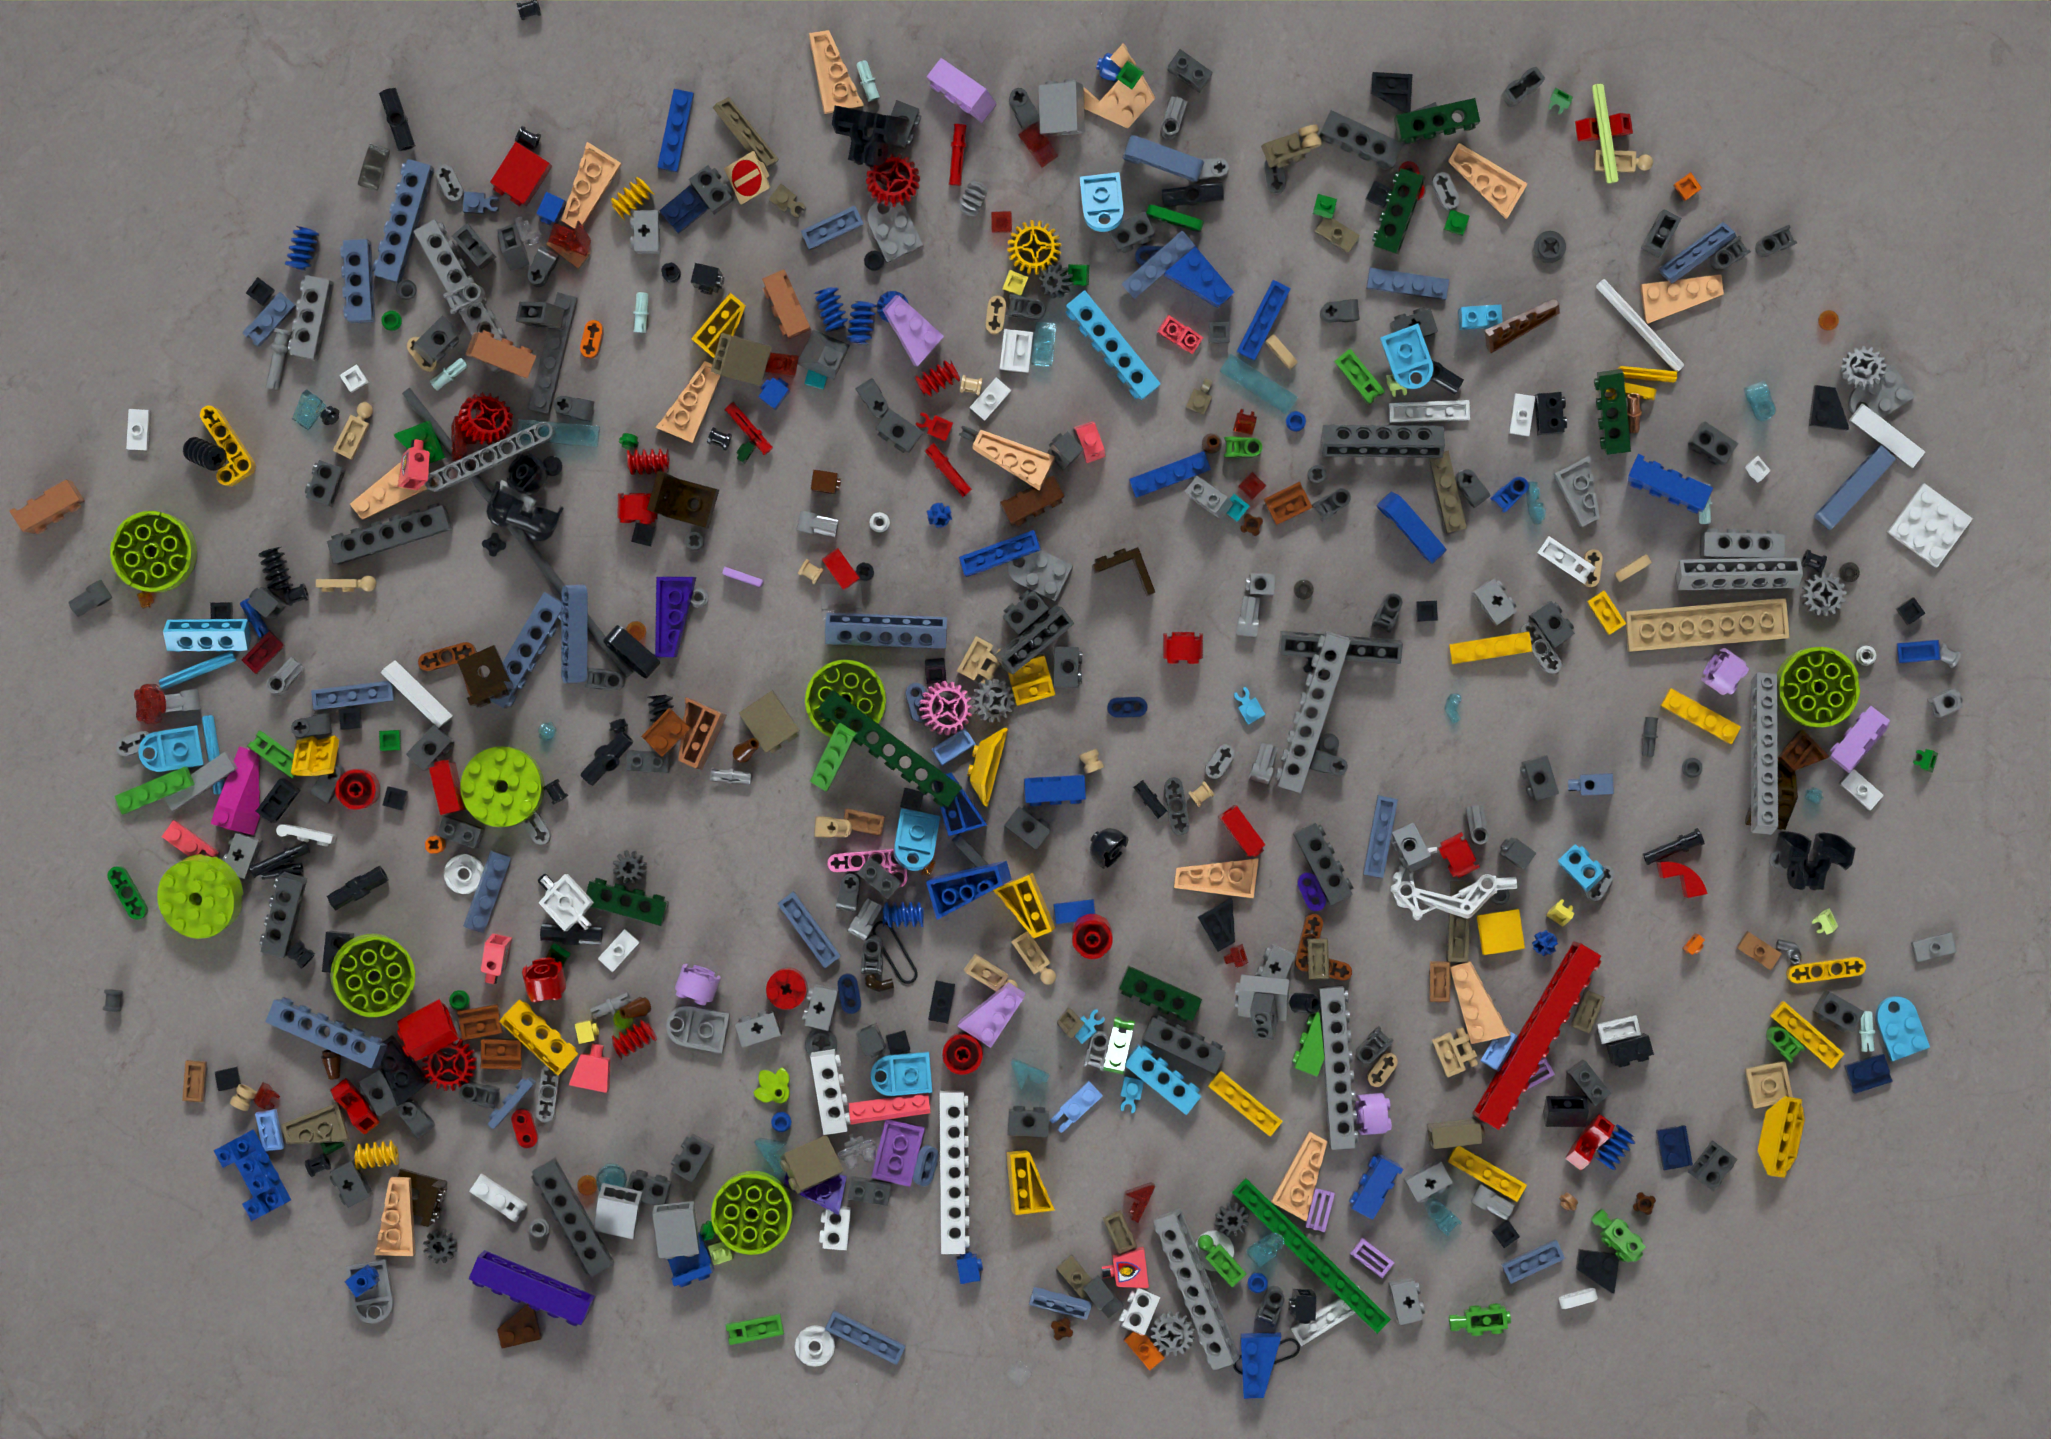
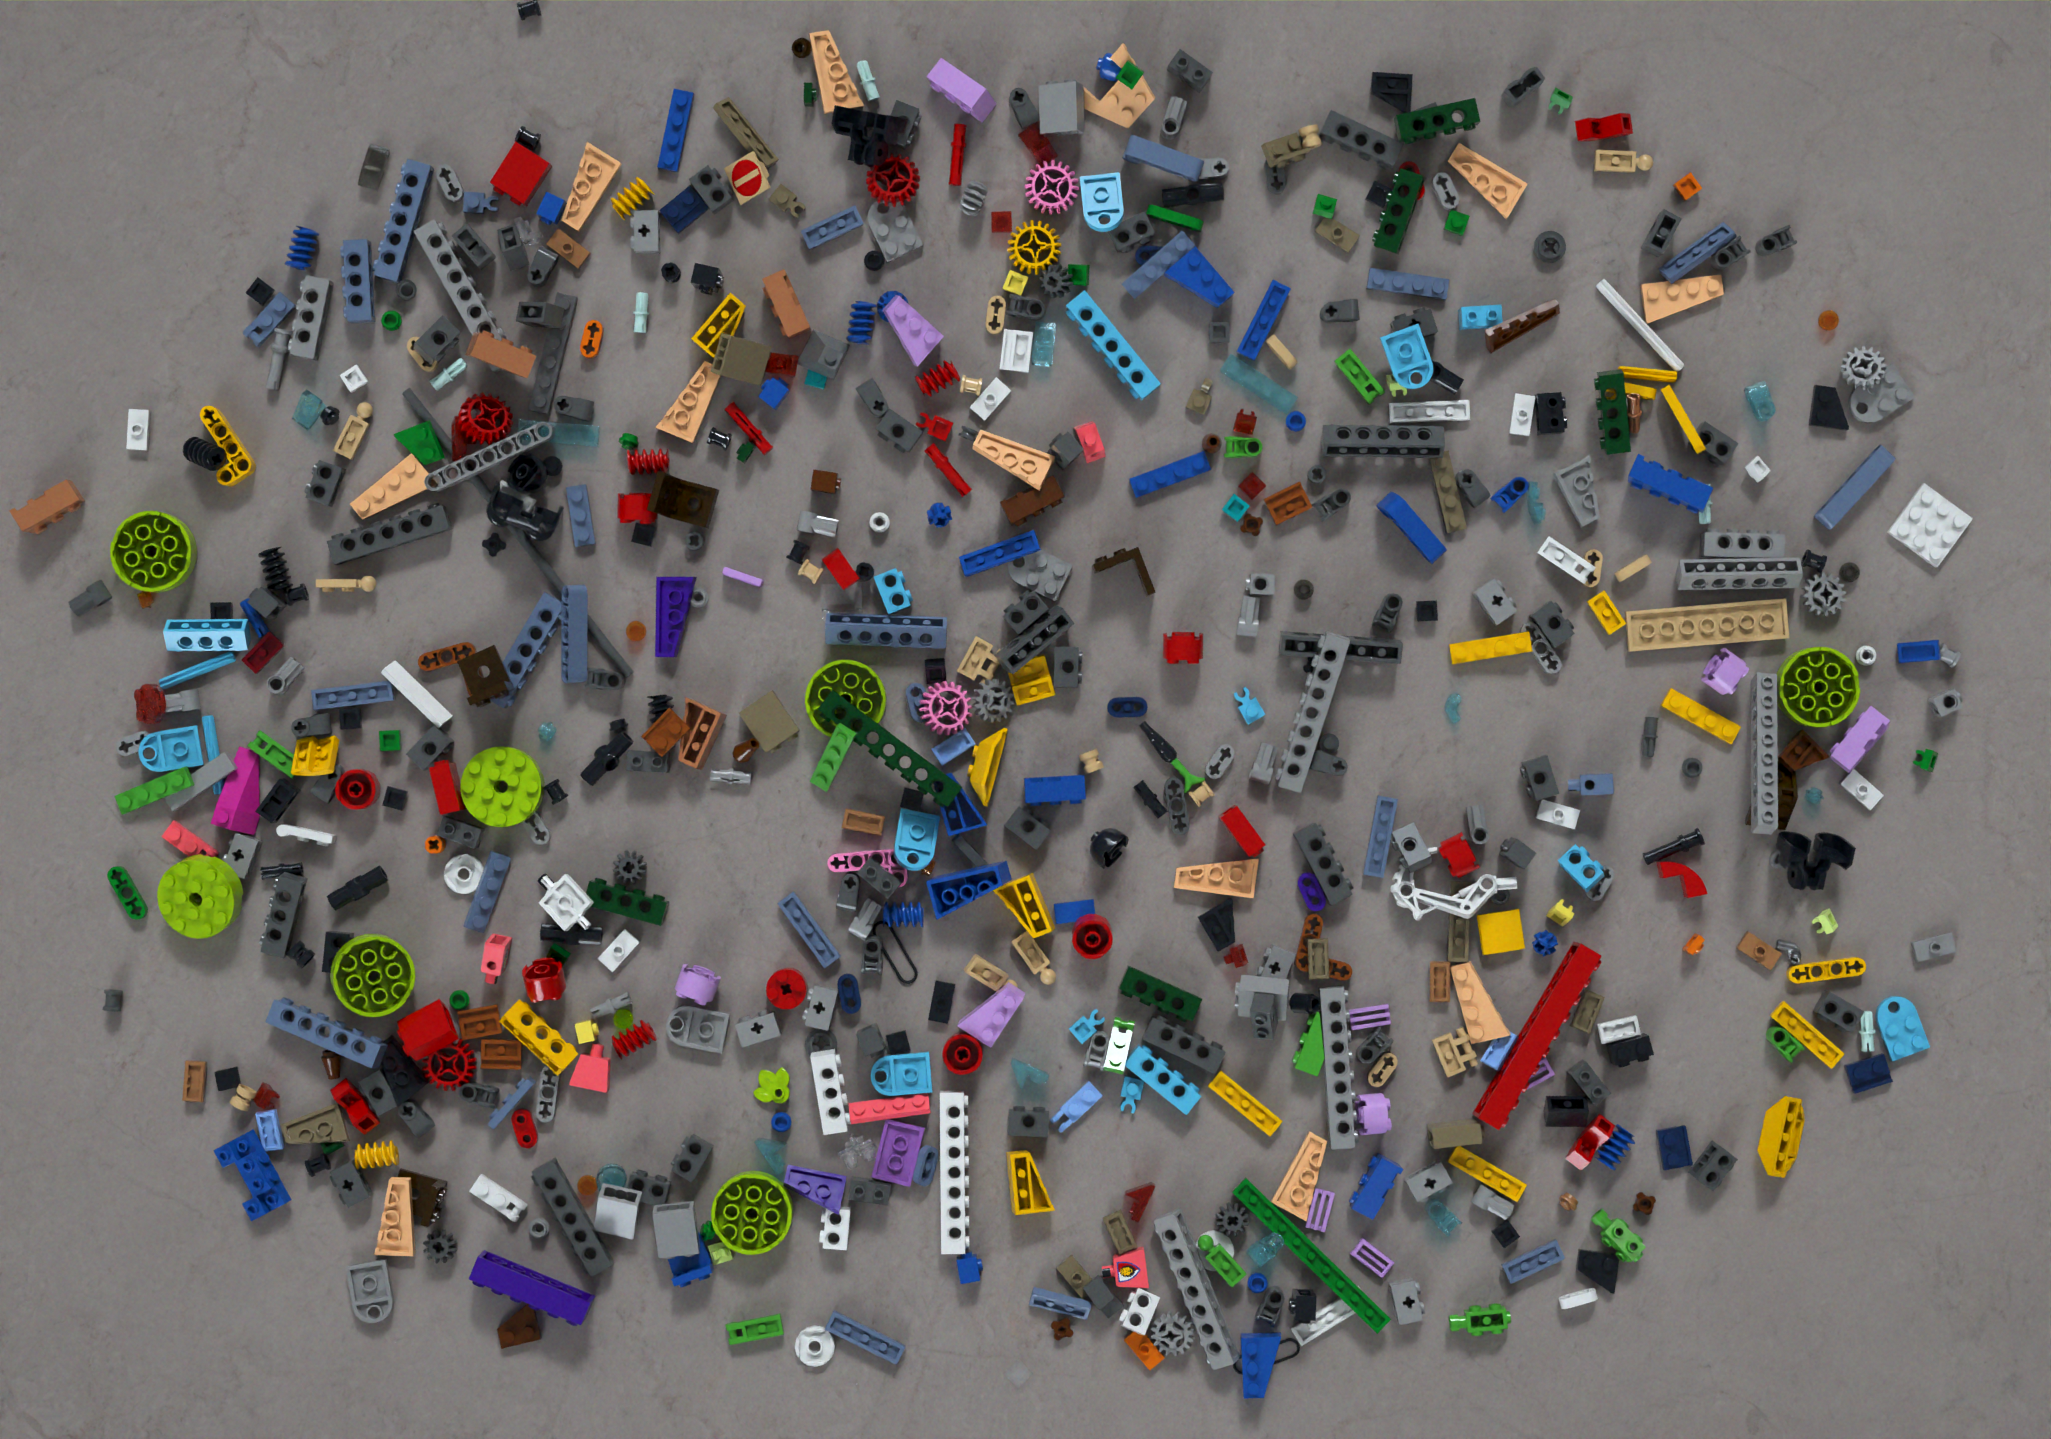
black pin [249,841,310,878] -> none
blue brick [344,1264,380,1298] -> none
black piece [379,88,416,151] -> none
coral torso [398,440,430,490] -> none
light grey piece [443,283,485,314] -> none
clear red slope [548,221,591,256] -> none
black beam [603,625,660,679] -> none
reddish brown cone [620,997,651,1019] -> none
dark tan brick [780,1135,844,1194] -> none
blue piece [814,287,848,332] -> none
tan piece [814,816,852,838] -> none
dark brown arm [865,974,894,992] -> none
dark tan plate [1057,1008,1085,1038] -> none
coral slope [1157,315,1204,354] -> none
light grey brick [1185,476,1233,520] -> none
yellowish green axle [1592,84,1618,183] -> none
tan plate [1745,1060,1793,1109] -> none
white tile [1849,404,1925,468] -> none
black plate [1896,597,1926,625] -> none
none -> sand blue plate [566,484,596,547]
none -> black bush [786,539,810,565]
none -> dark brown plate [792,38,811,58]
none -> dark green plate [804,83,817,107]
none -> medium azure brick [874,568,913,615]
none -> bright pink gear [1025,160,1079,215]
none -> black piece [1139,721,1206,793]
none -> lavender tile [1349,1004,1391,1030]
none -> white plate [1535,799,1580,829]
none -> yellow beam [1660,385,1706,454]

